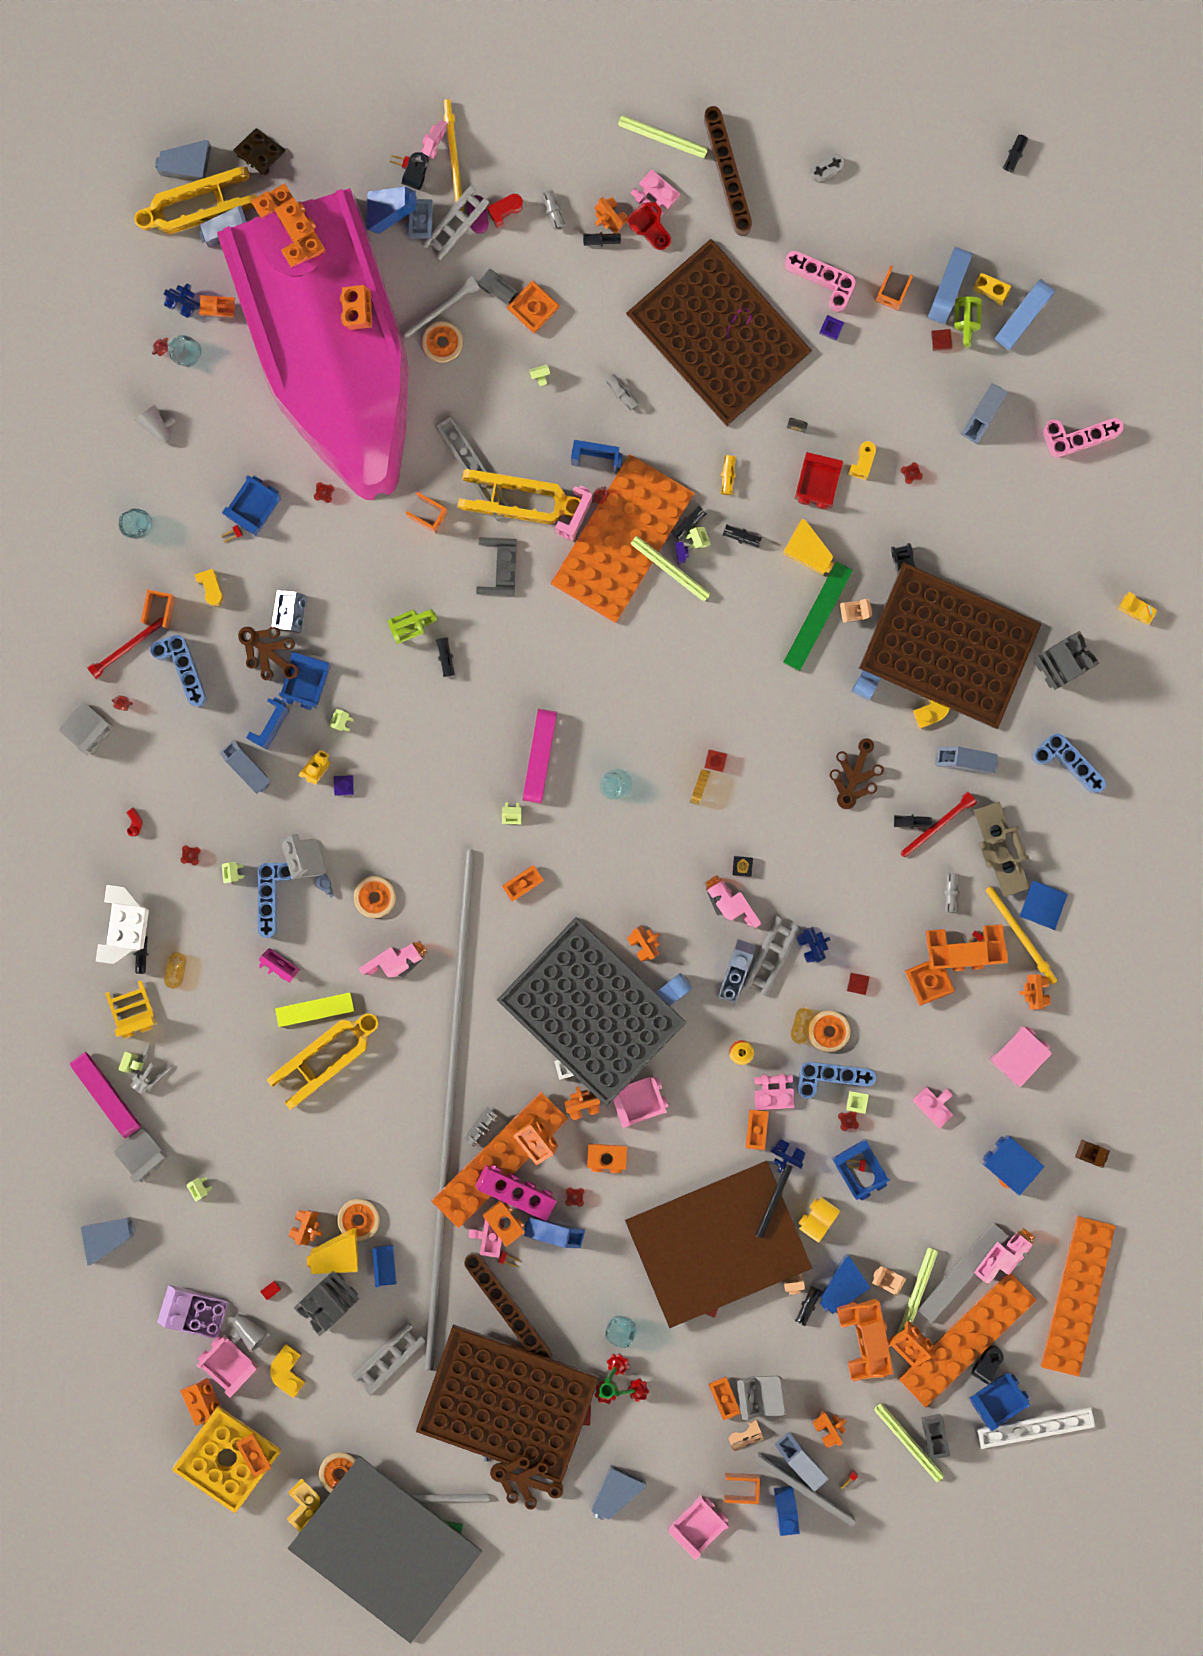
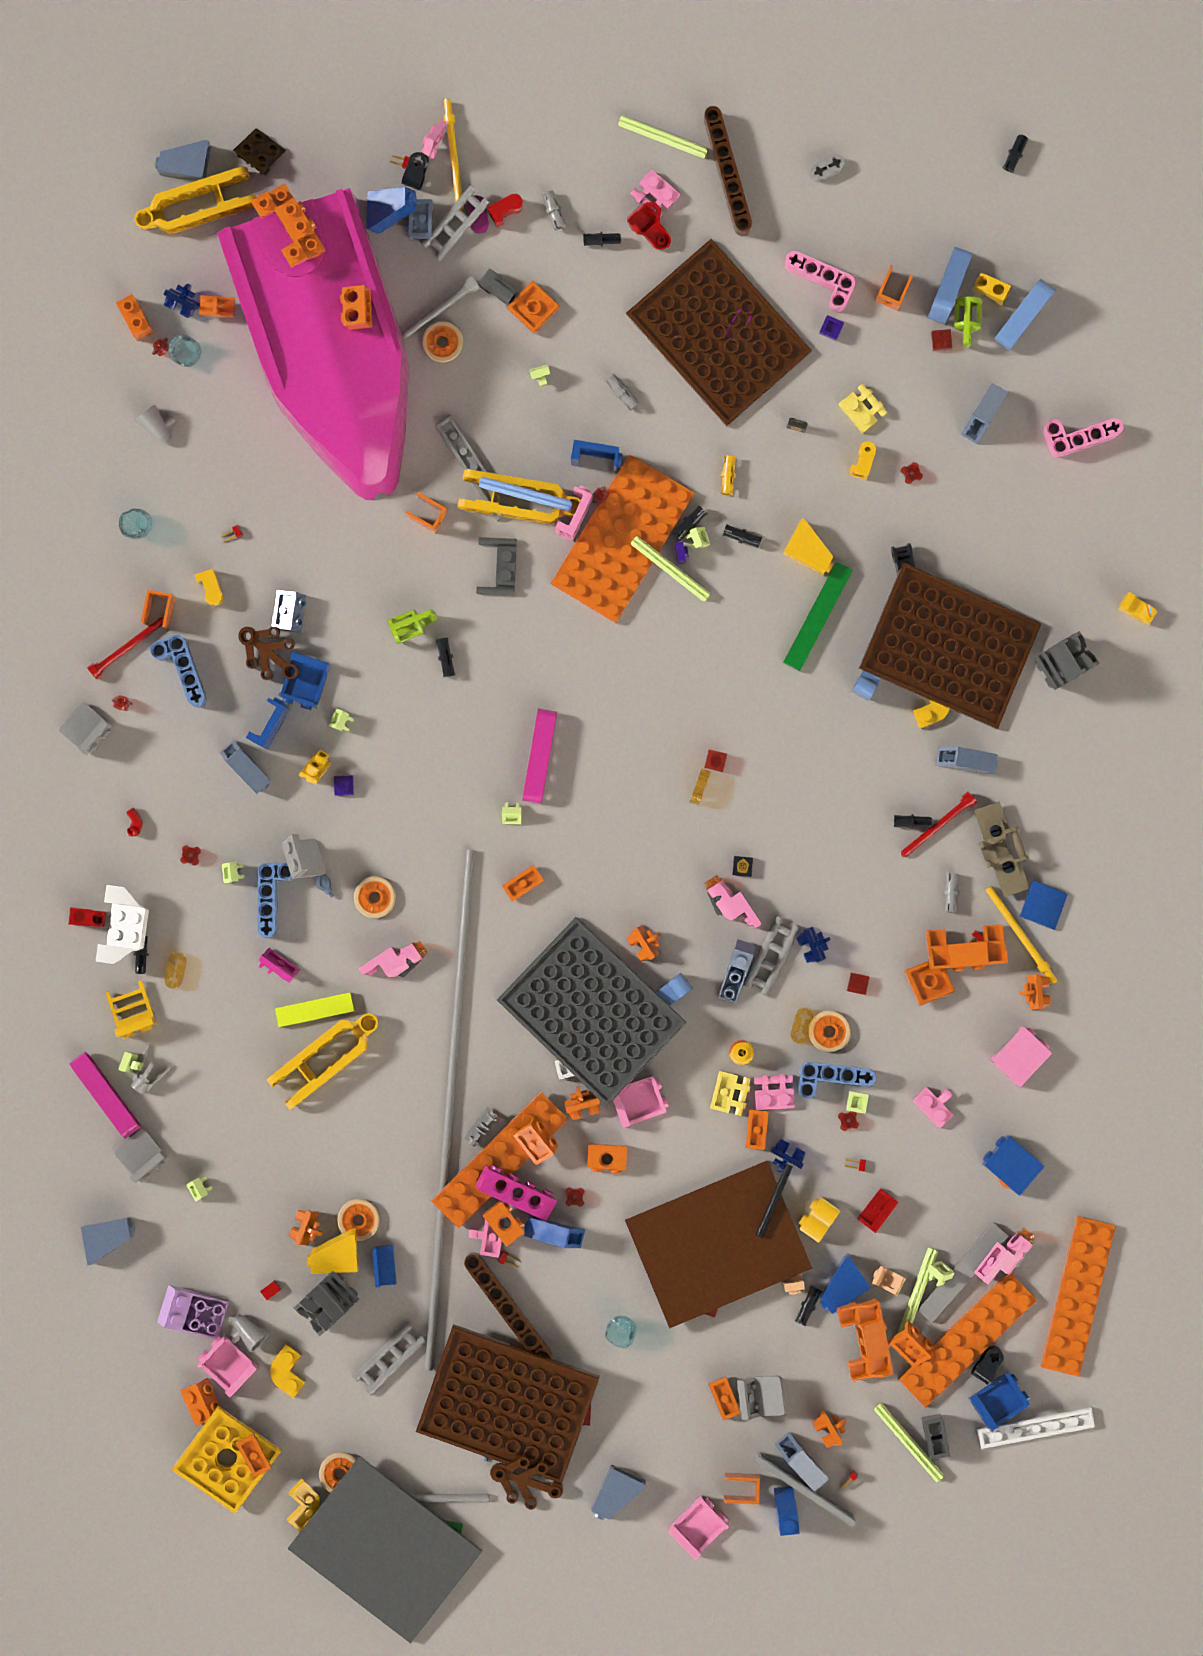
slope [199,205,248,247] -> none
blue panel [222,475,281,536] -> none
clear red plate [314,482,335,503] -> none
orange hips [594,197,628,233] -> none
red plant [594,1353,649,1404] -> none
clear light blue hair [599,769,633,800] -> none
light nougat piece [728,1420,764,1451] -> none
red panel [794,452,843,510] -> none
reddish brown plant [829,738,884,809] -> none
blue panel [832,1139,890,1201] -> none
light nougat bracket [840,598,872,623] -> none
medium blue beam [1032,733,1106,794] -> none
reddish brown bracket [1075,1140,1110,1168] -> none
none -> red leg [68,907,106,927]
none -> orange brick [116,294,153,341]
none -> light blue axle [479,477,572,511]
none -> light yellow plate [710,1071,751,1116]
none -> light yellow plate [838,384,888,434]
none -> red hinge [857,1188,899,1233]
none -> yellowish green tile [927,1261,955,1286]

